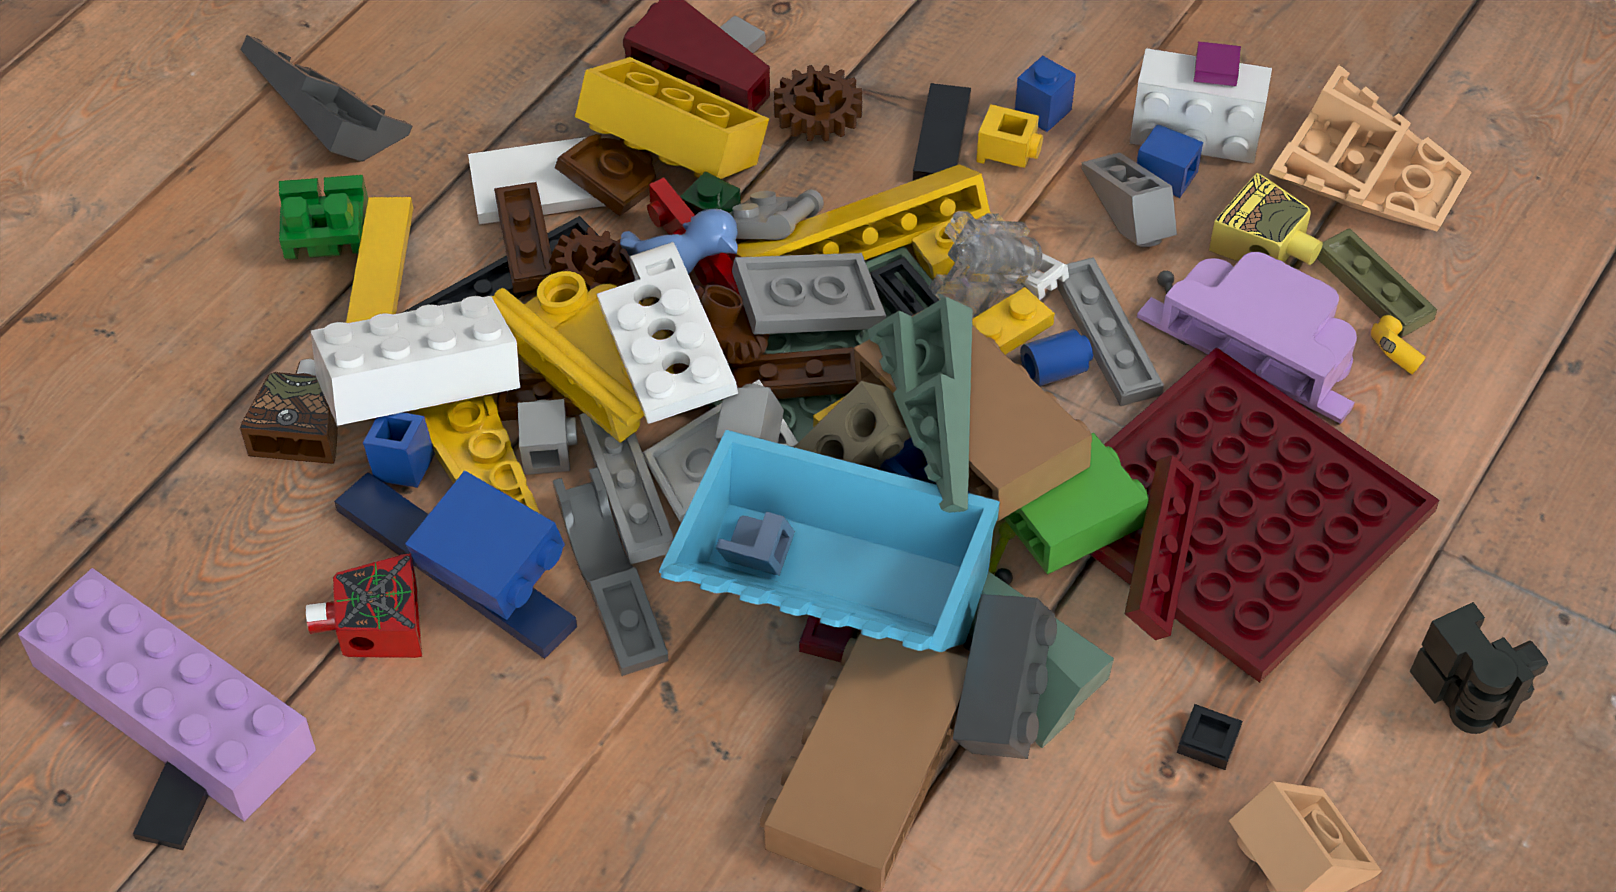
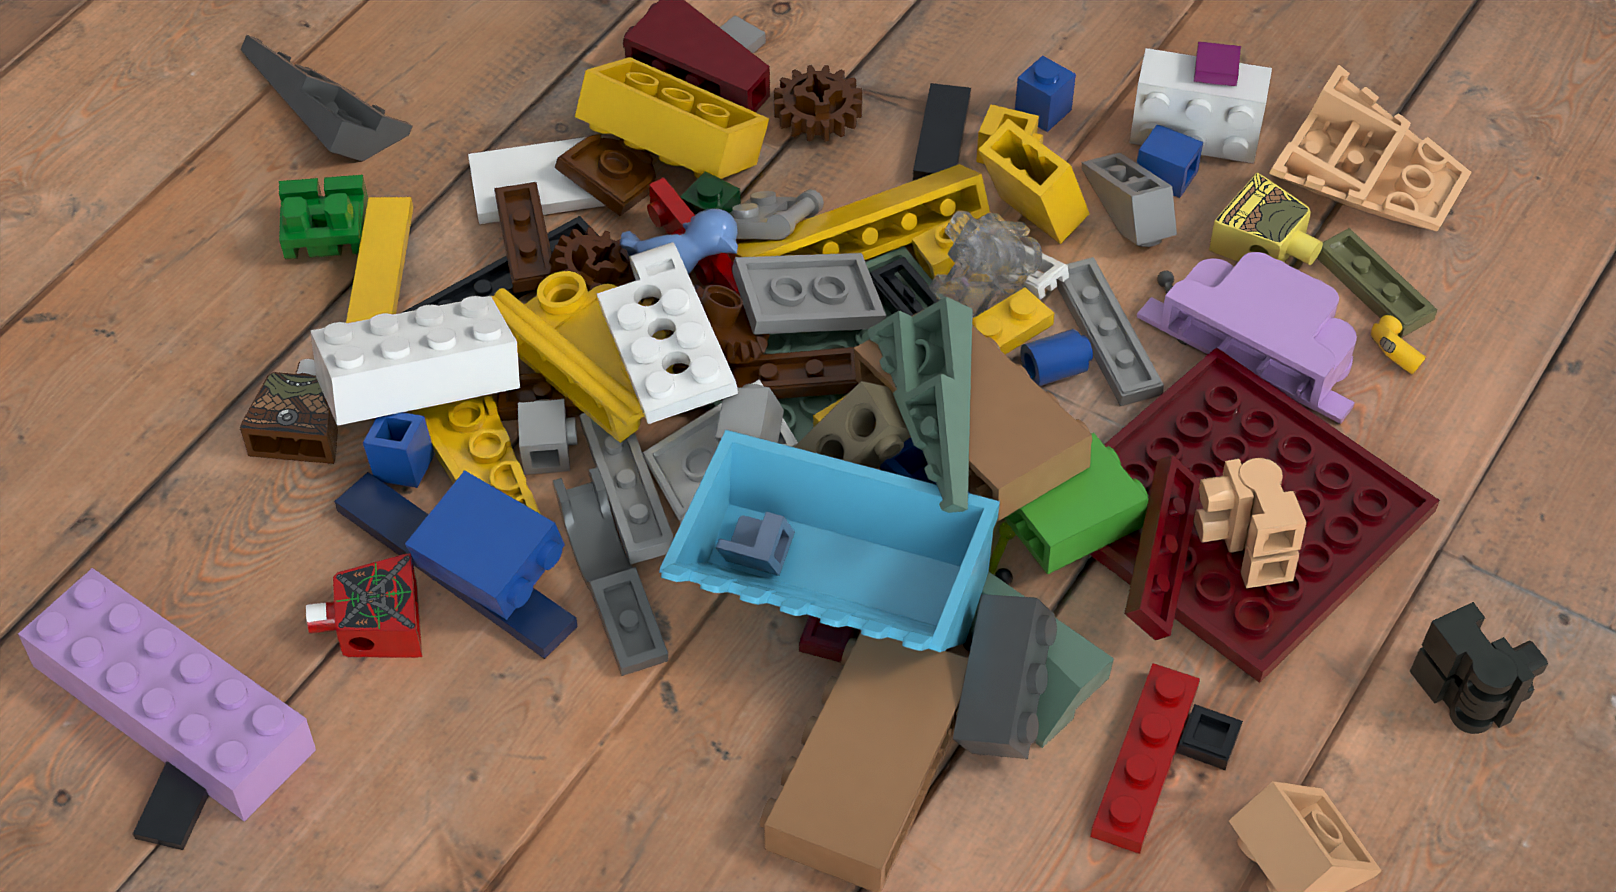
none -> yellow brick [978,119,1090,244]
none -> red plate [1090,663,1200,854]
none -> light nougat hips [1194,458,1307,588]

